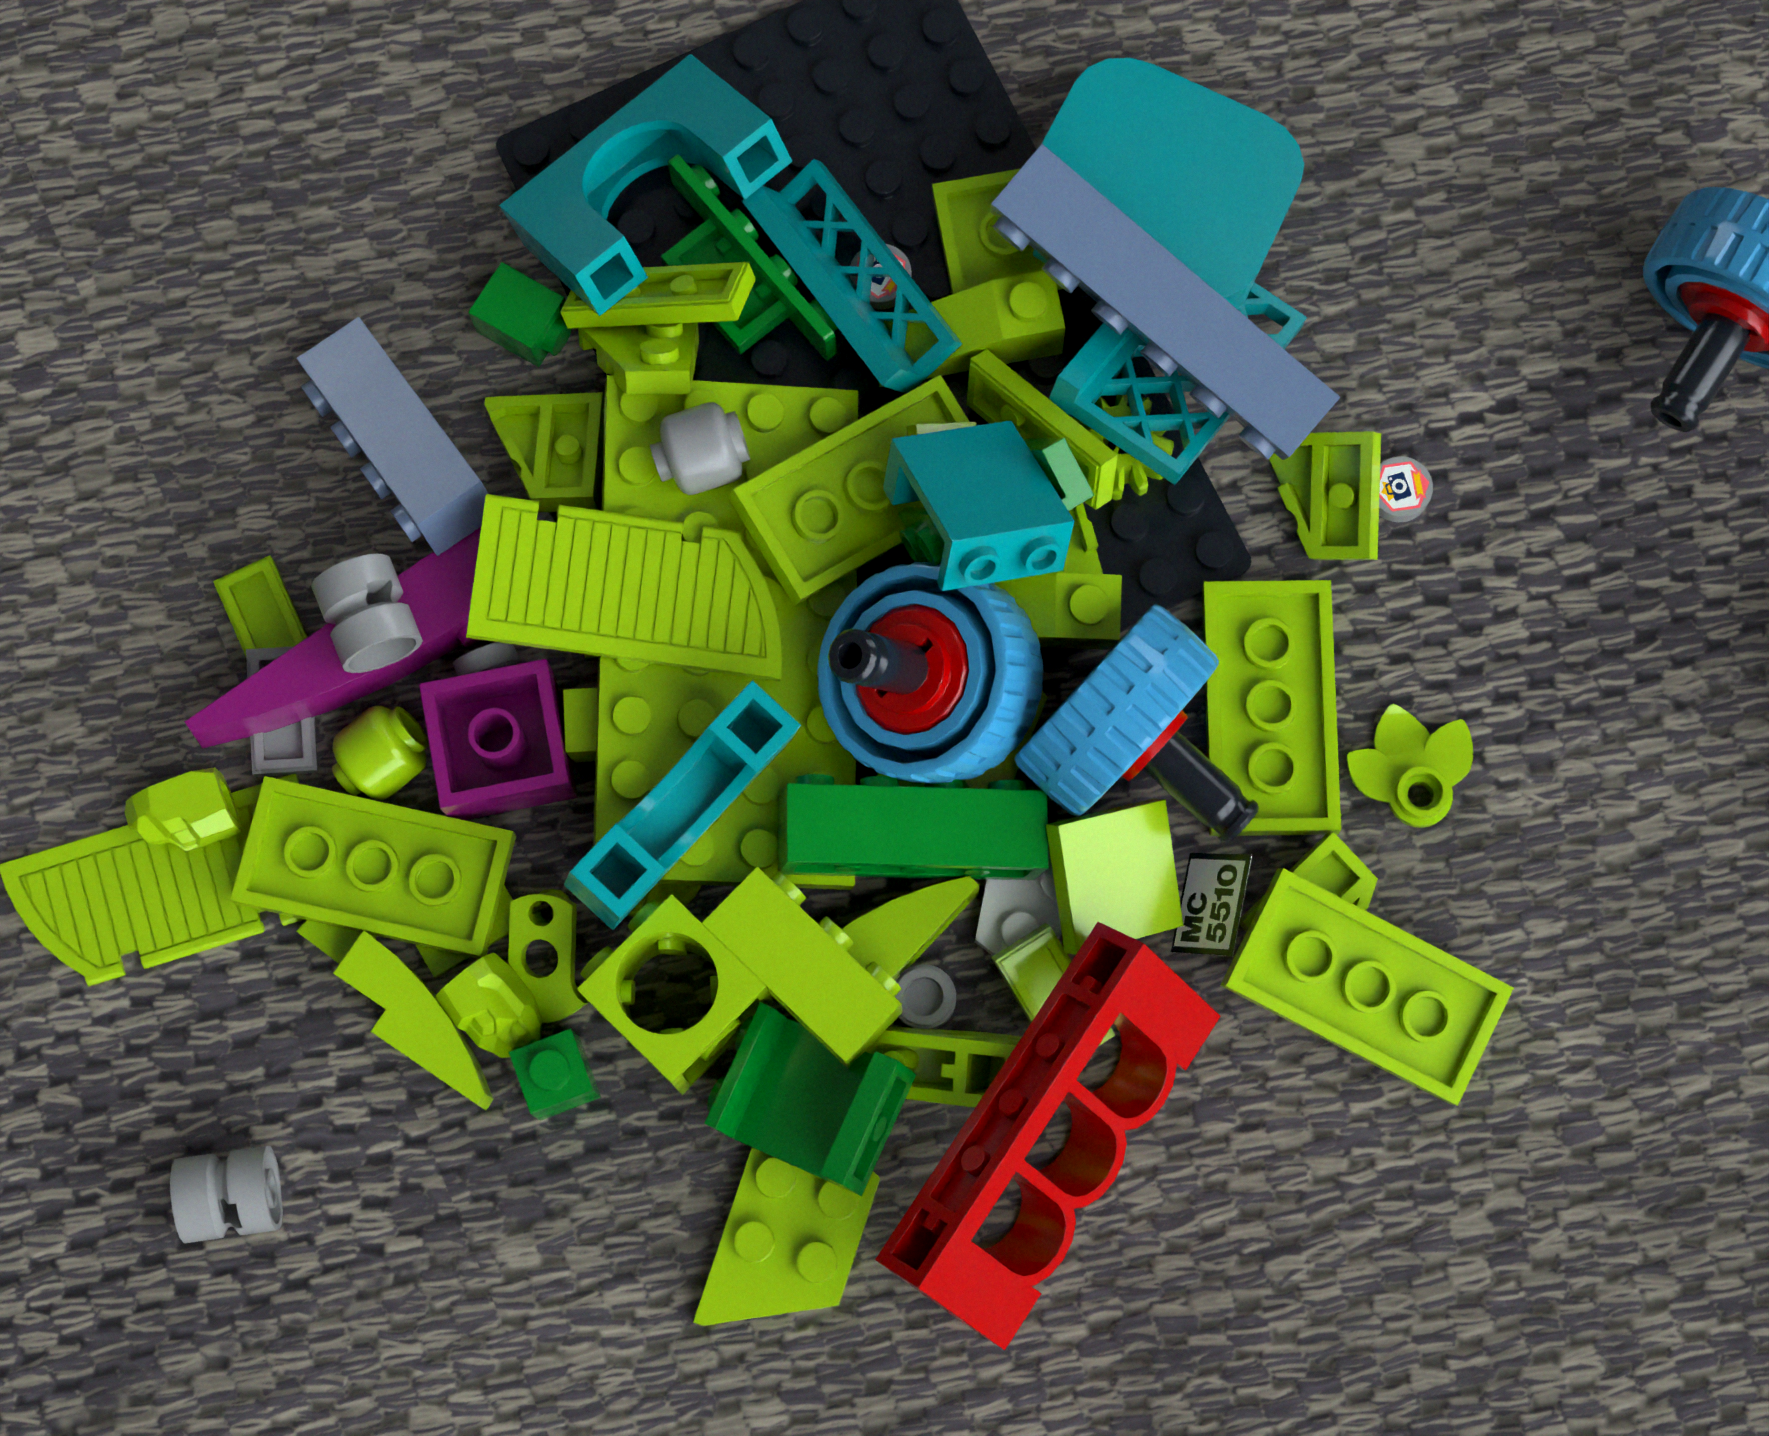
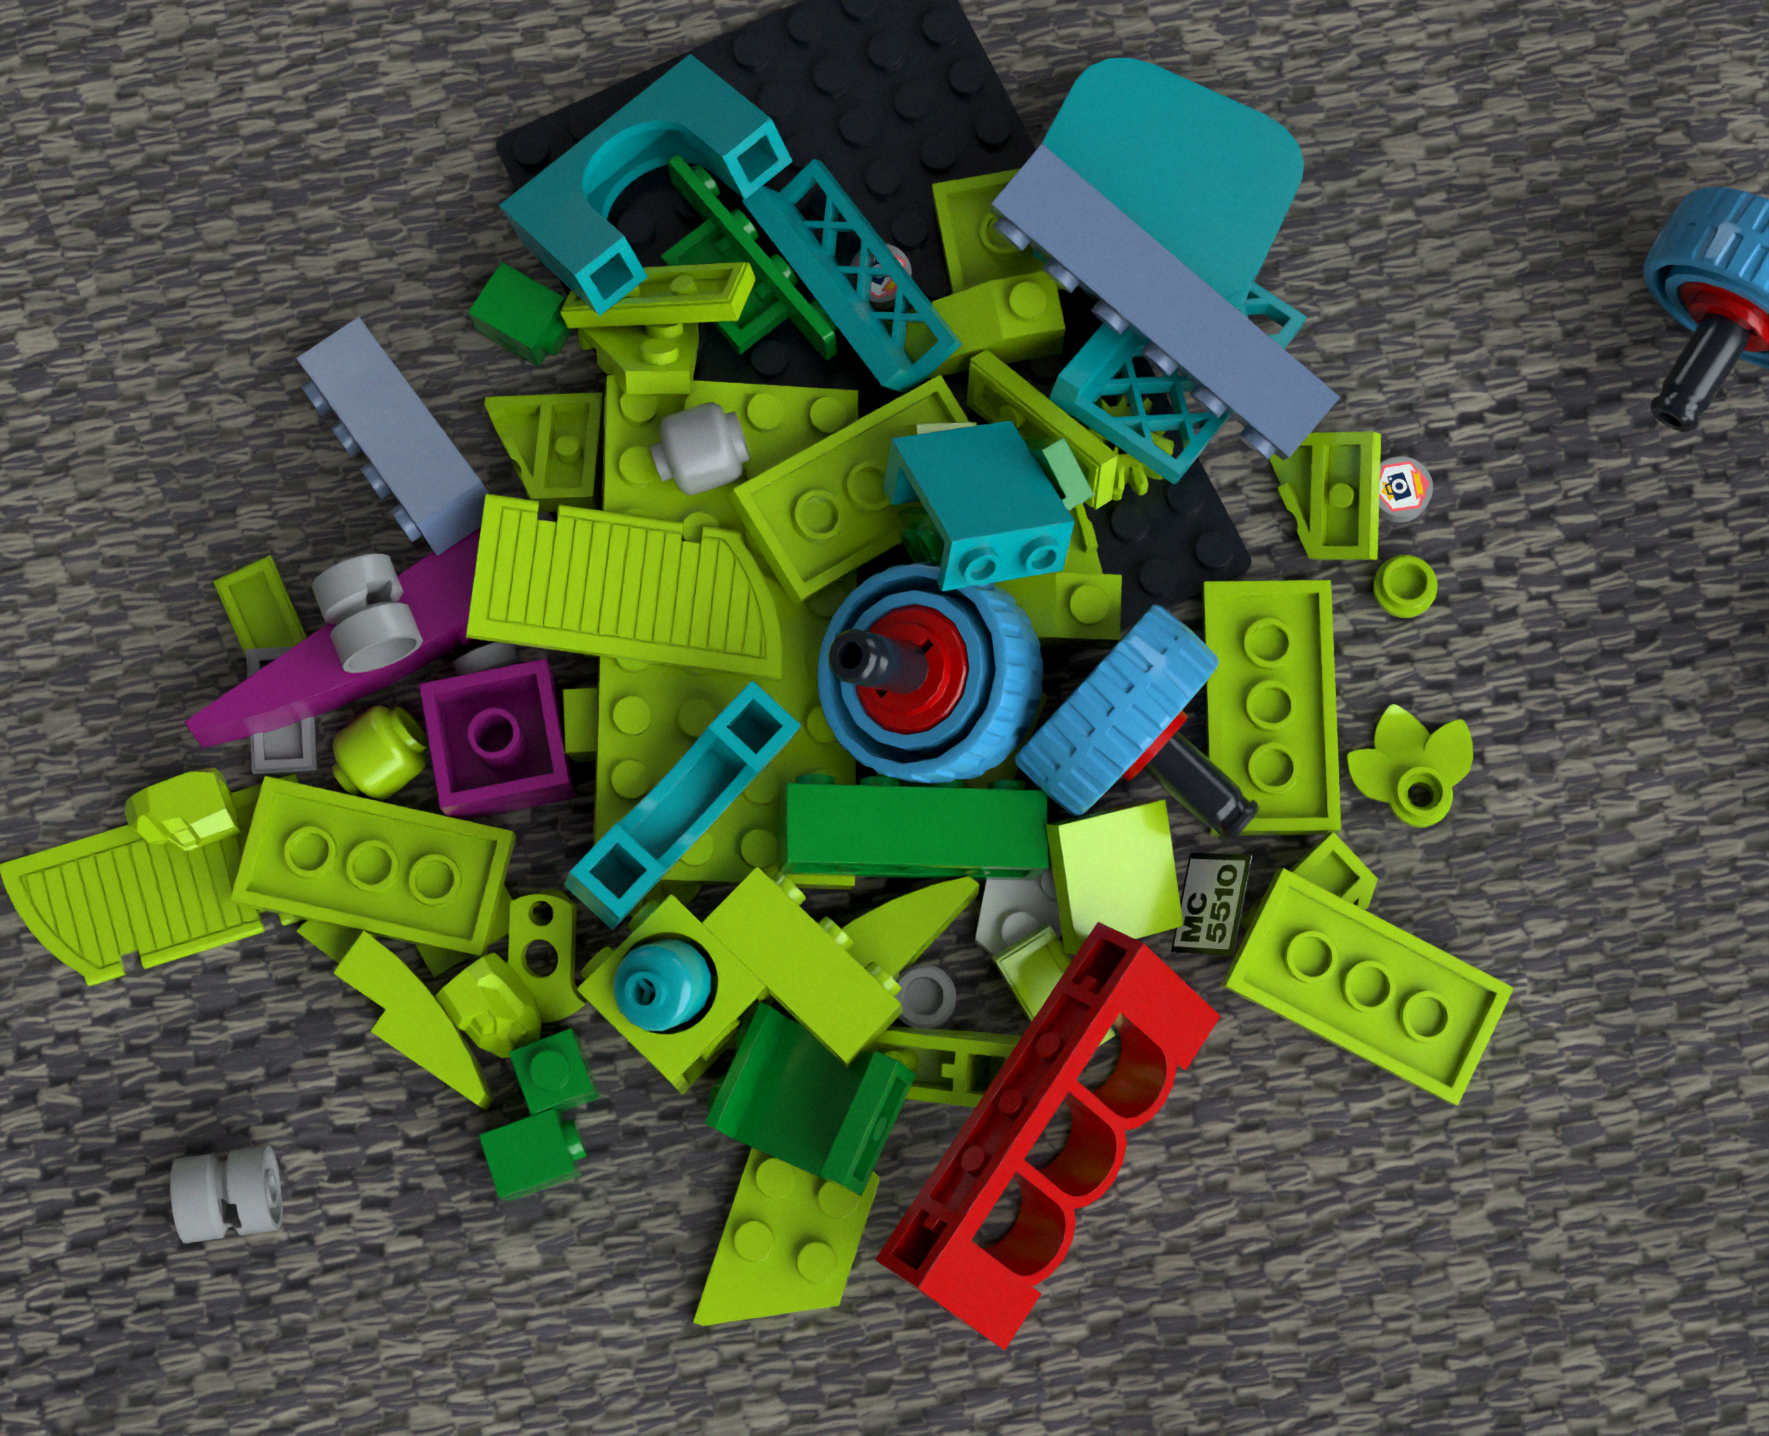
none -> green brick [479,1108,587,1202]
none -> teal head [613,939,711,1031]
none -> lime plate [1373,555,1438,618]

